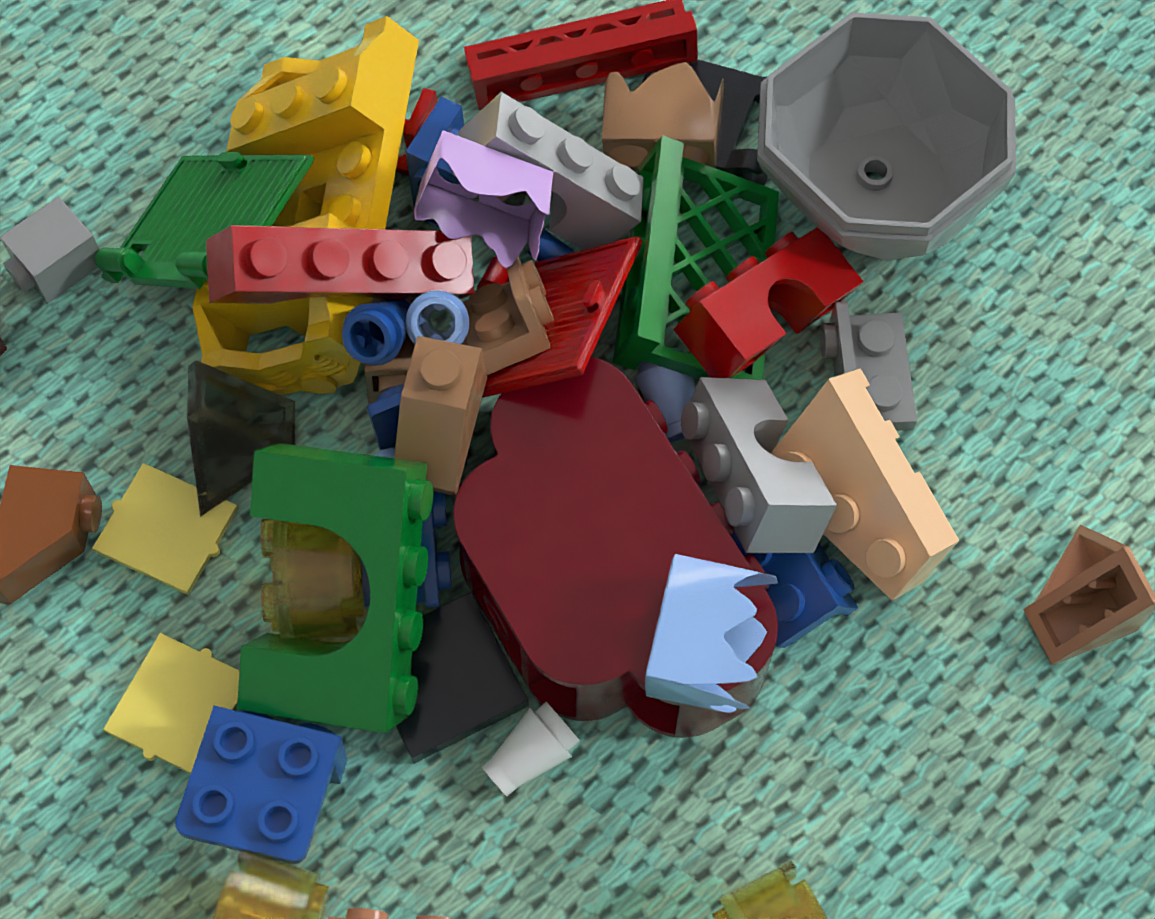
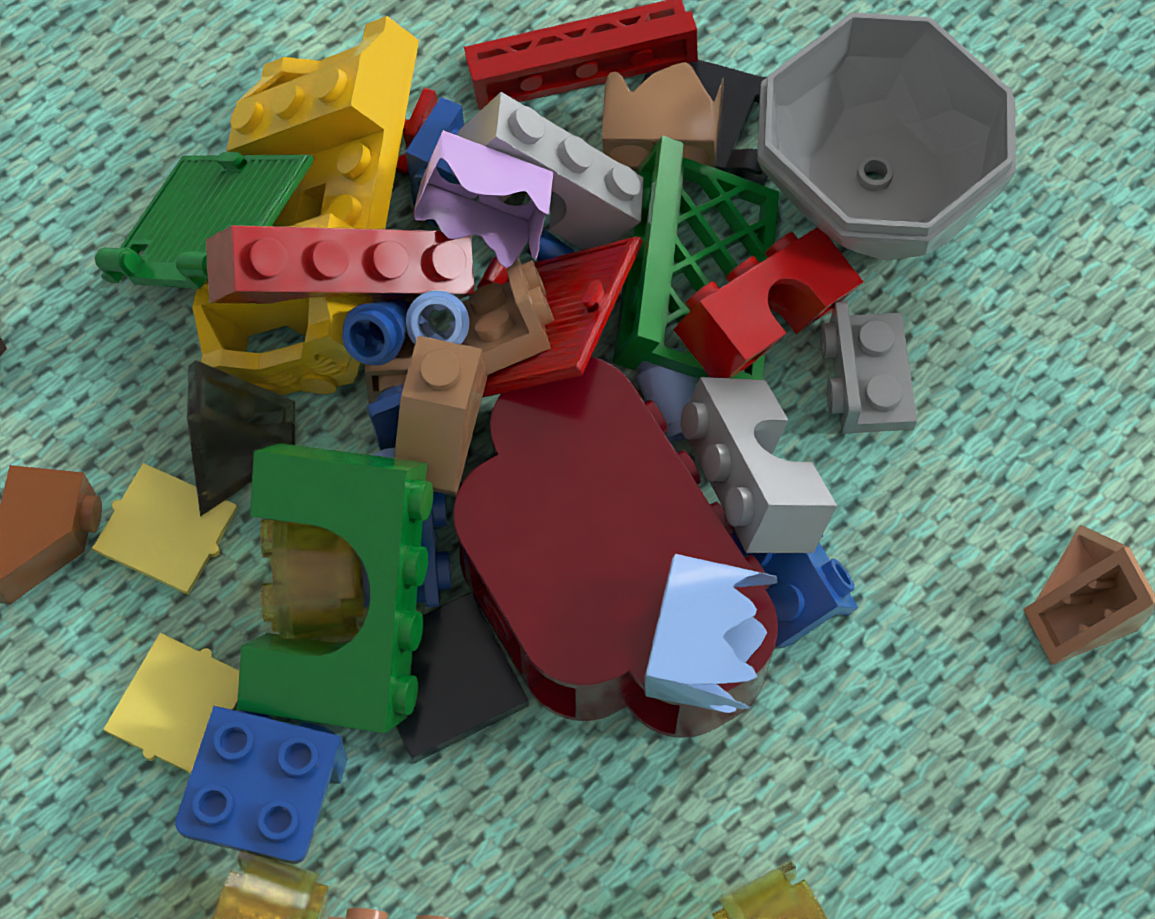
light grey brick [0,196,99,303] -> none
white cone [482,702,580,796] -> none
light nougat wedge [770,368,959,601] -> none

